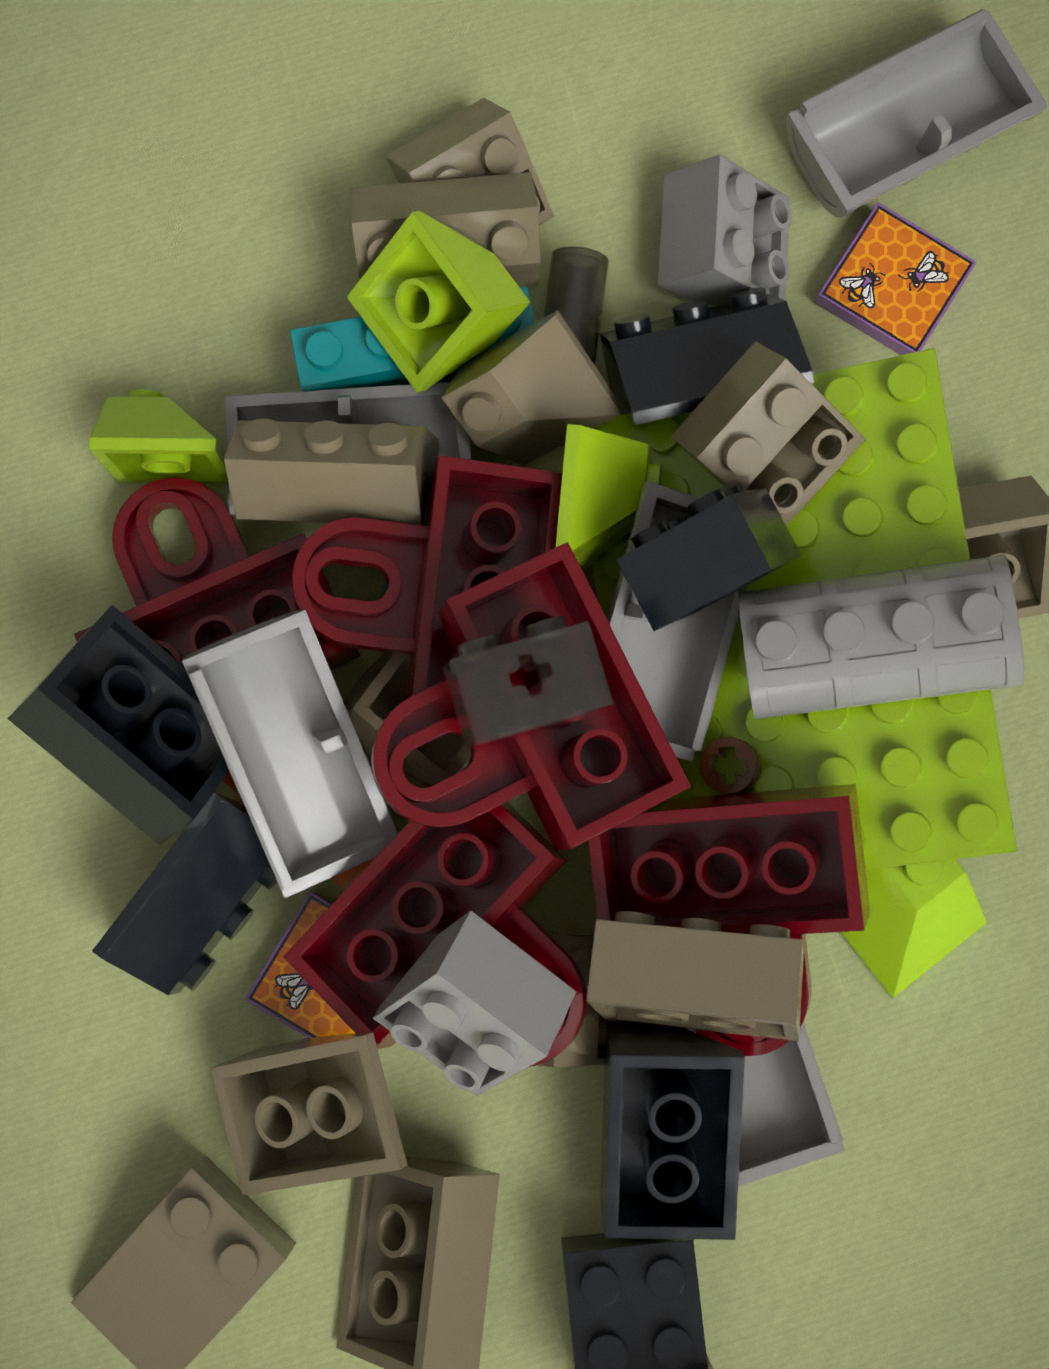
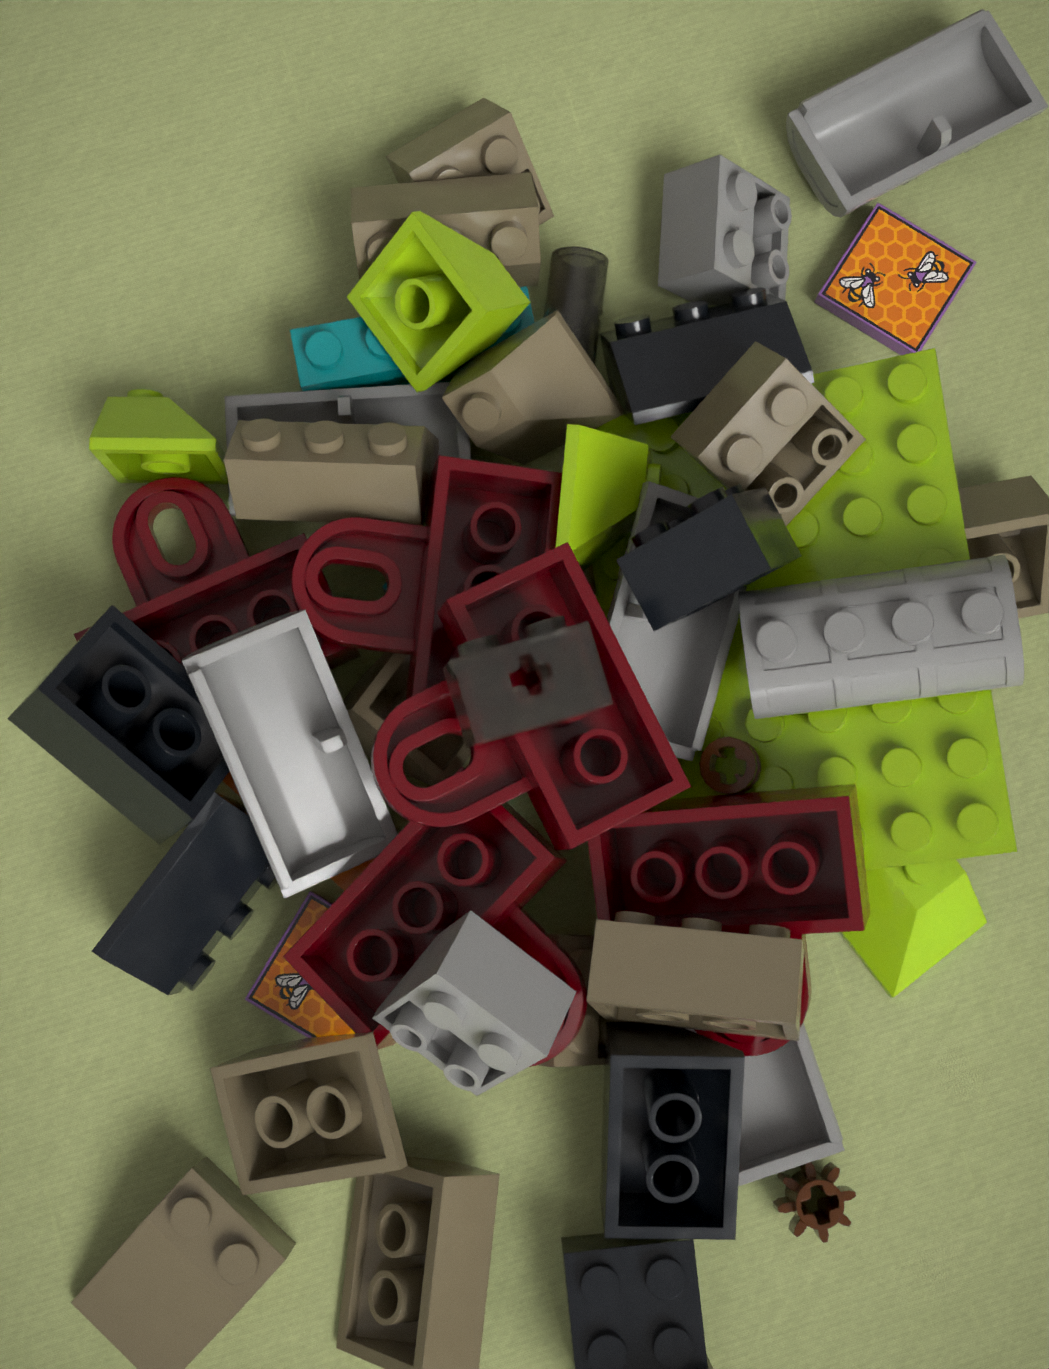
none -> reddish brown gear [773,1162,856,1243]

